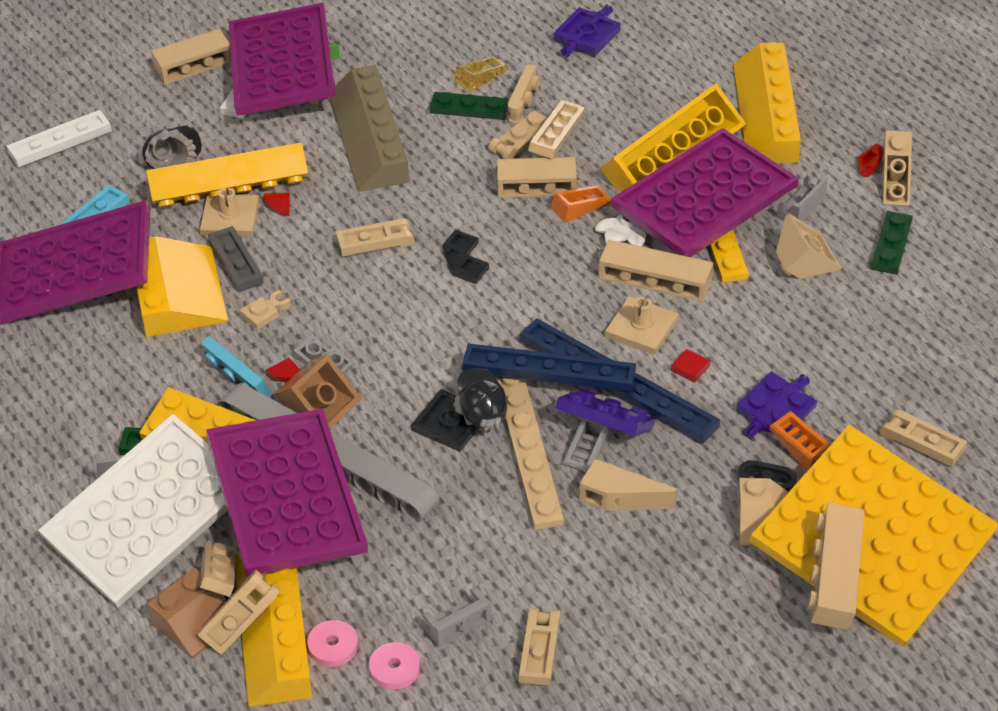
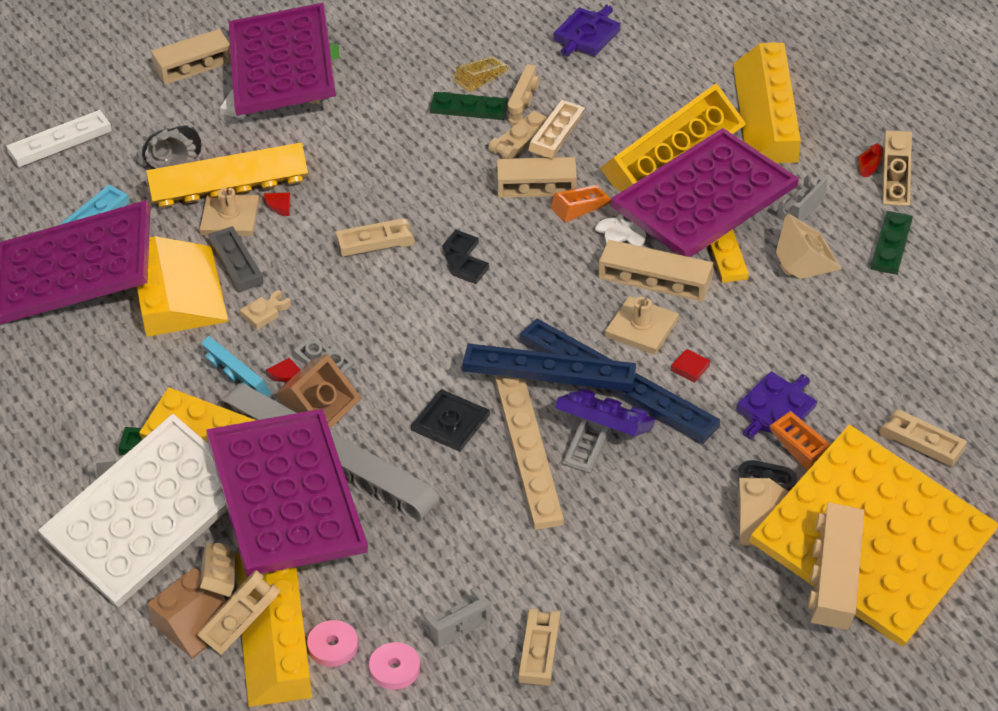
dark tan slope [330,65,409,192] -> none
black hair [453,368,507,431] -> none
tan slope [580,459,677,511] -> none

